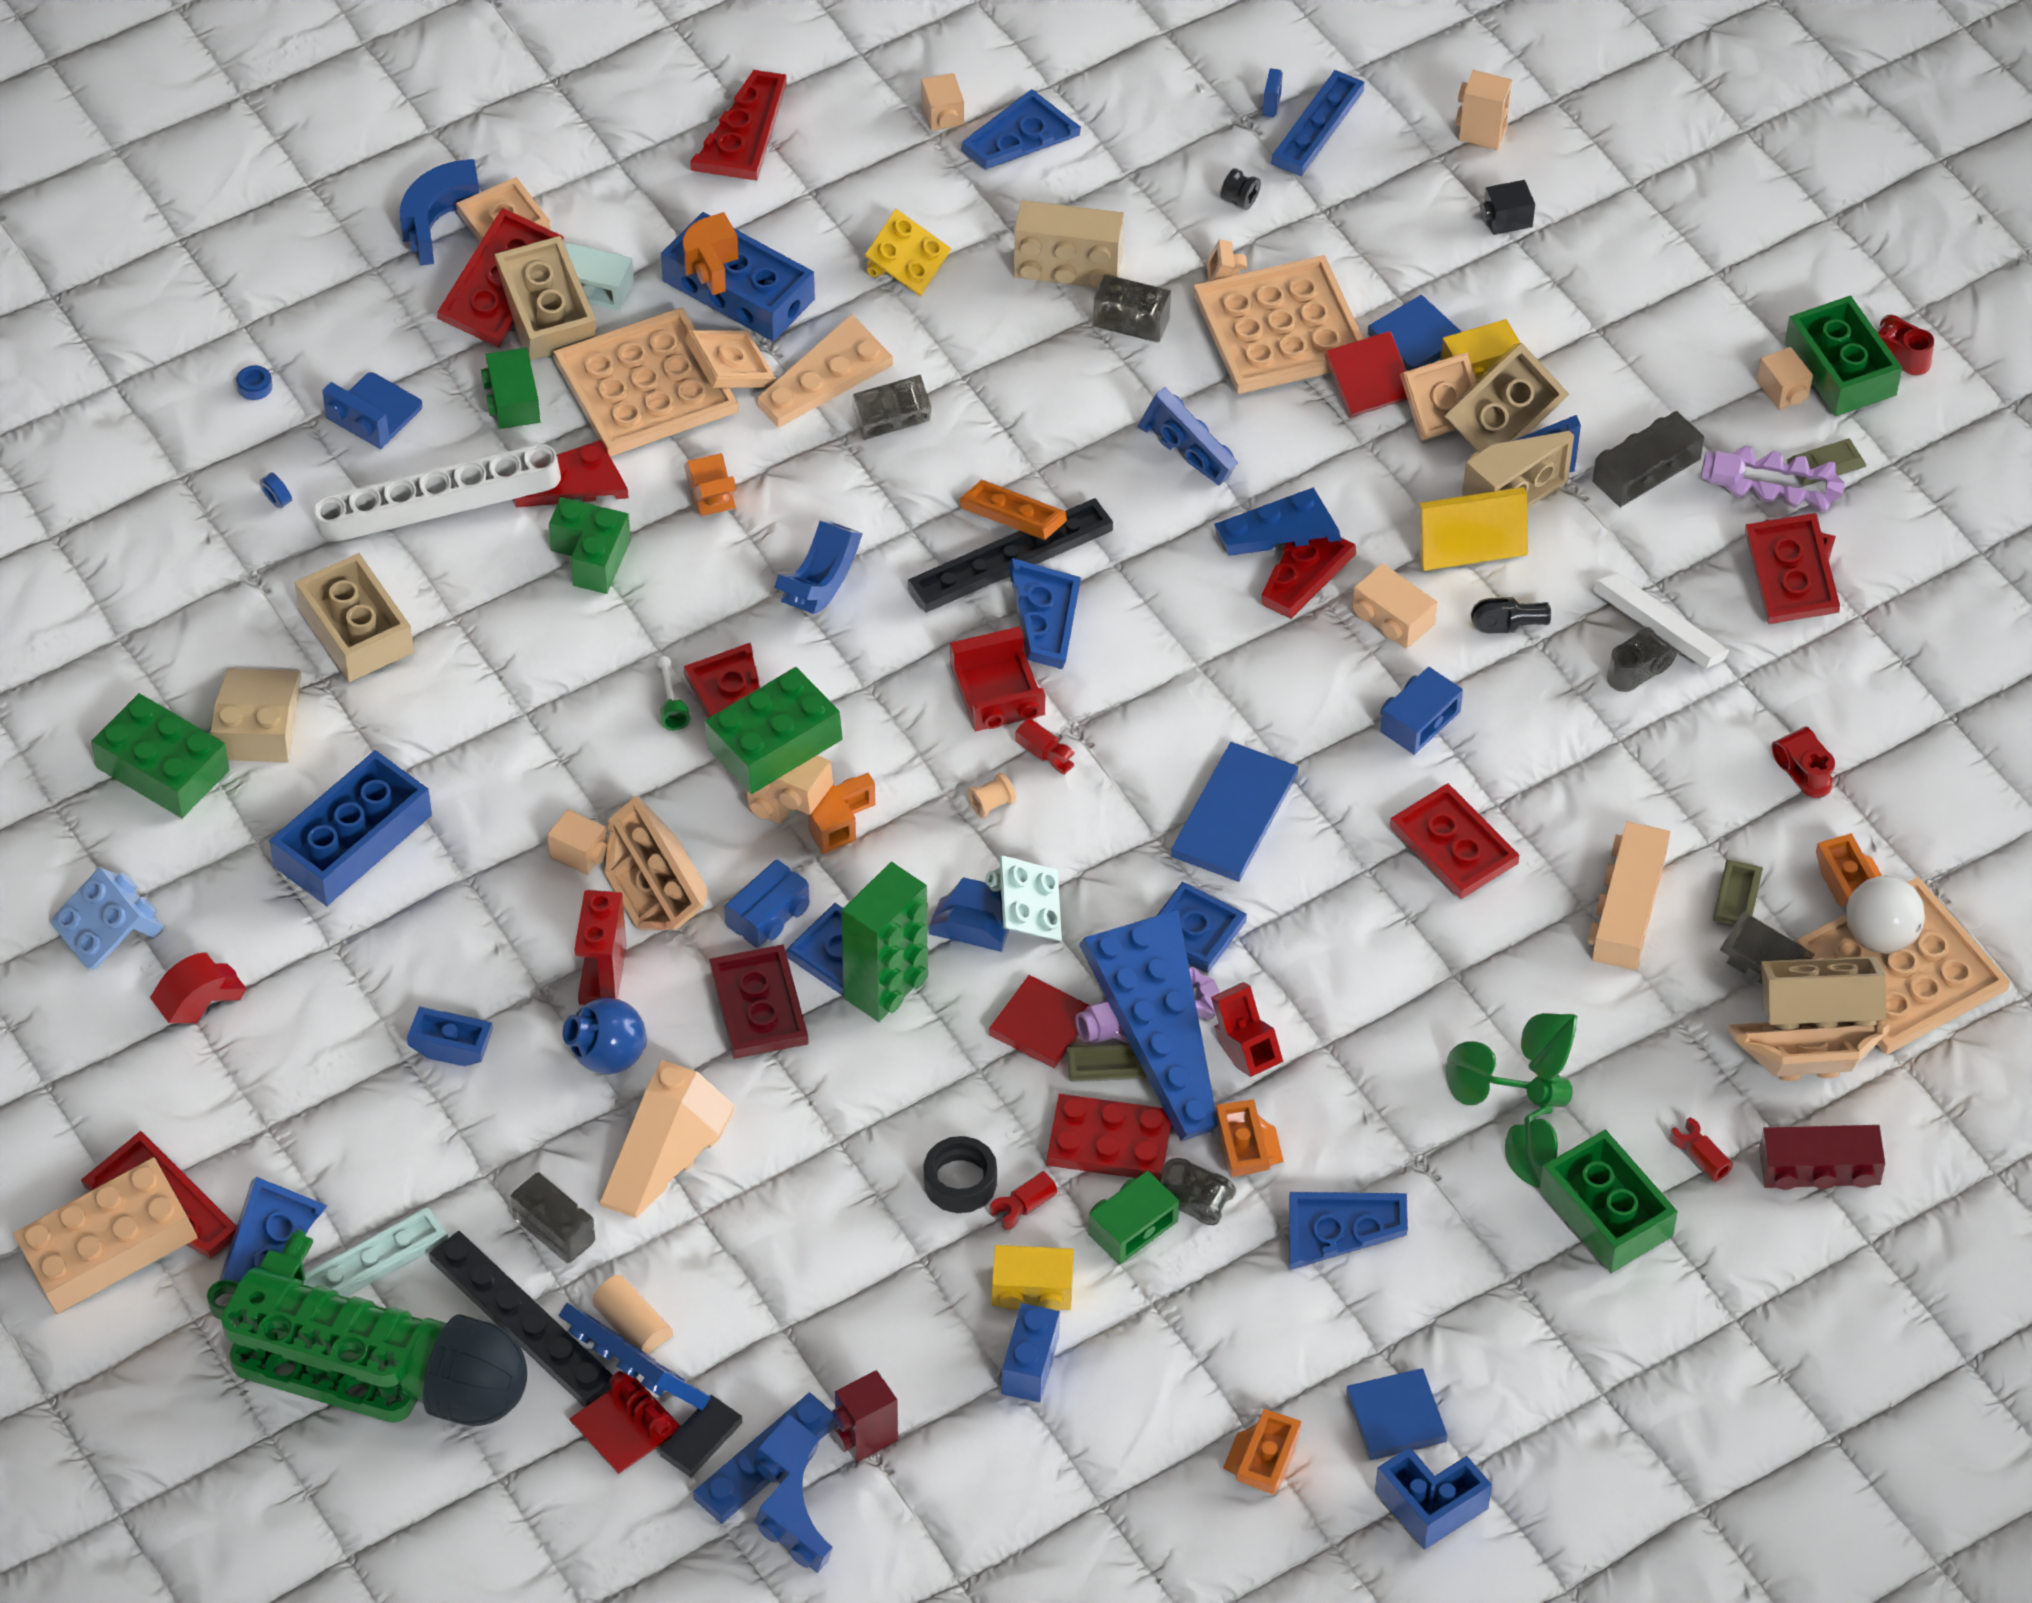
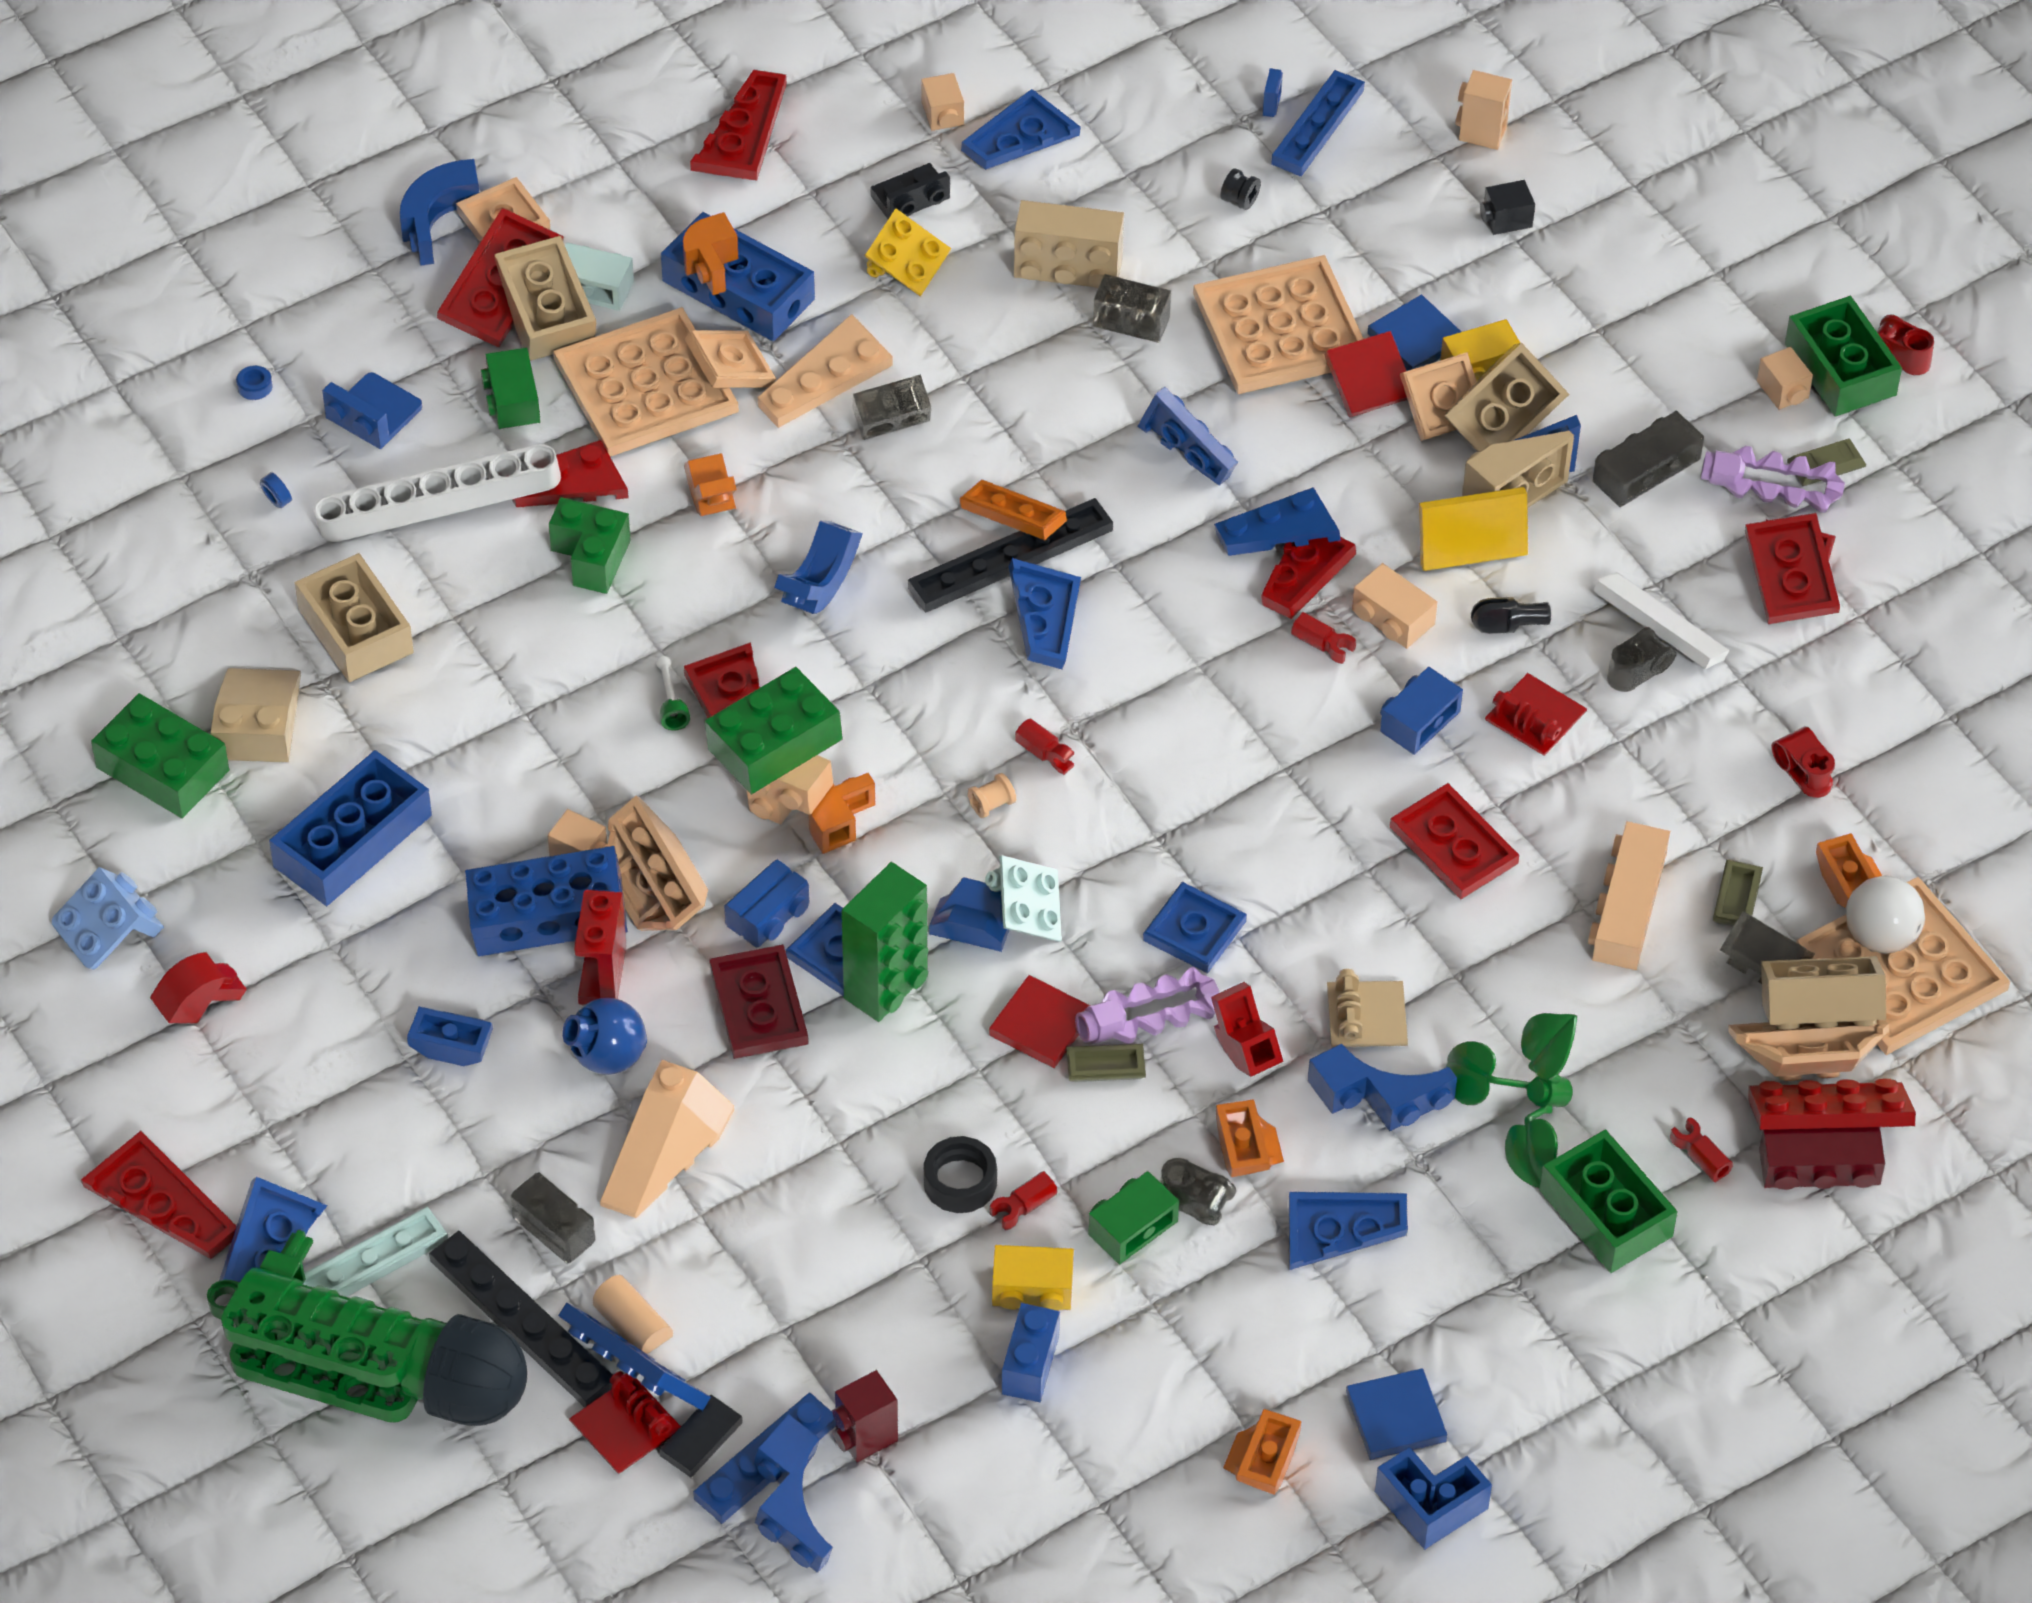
light nougat brick [13,1157,198,1314] -> none
red panel [950,626,1046,732] -> none
red plate [1046,1093,1172,1182] -> none
blue wing [1079,910,1218,1141] -> none
blue tile [1171,742,1299,882] -> none
light nougat tile [1206,239,1247,281] -> none
none -> blue brick [465,846,628,956]
none -> black bracket [870,163,950,219]
none -> red bar [1291,612,1356,664]
none -> blue arch [1307,1044,1457,1131]
none -> tan hinge [1327,969,1408,1047]
none -> red hinge [1485,673,1587,756]
none -> red plate [1748,1078,1916,1130]

